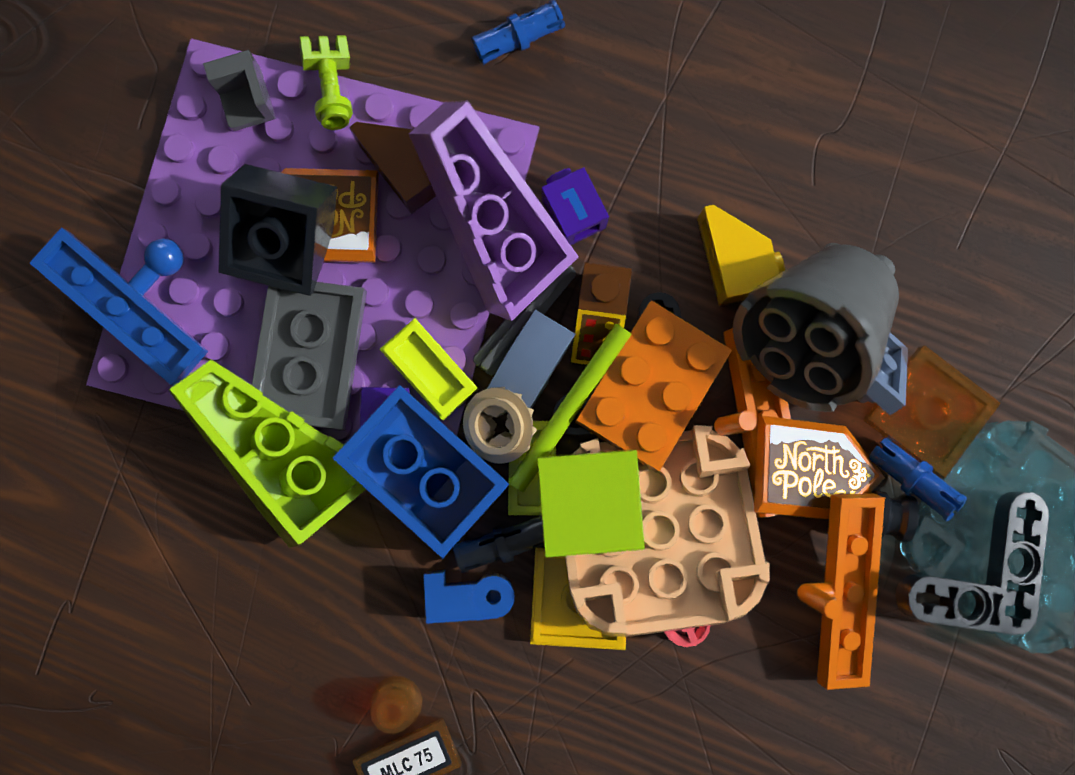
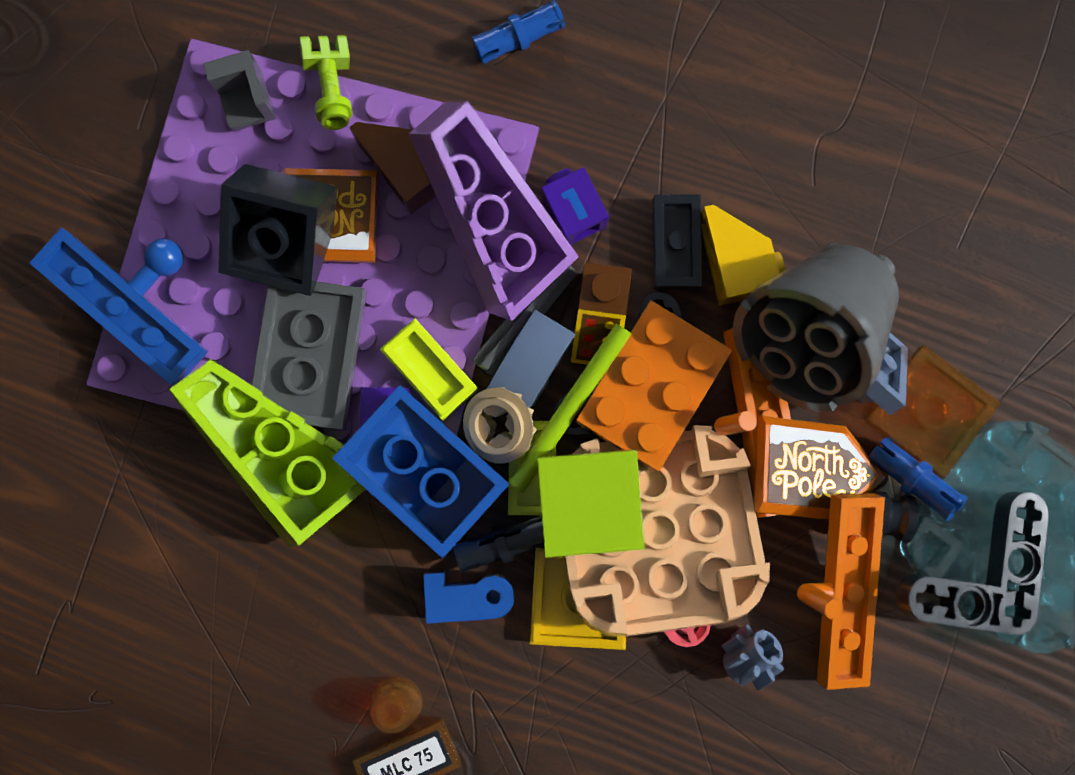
none -> black plate [652,194,702,290]
none -> sand blue gear [722,625,784,691]

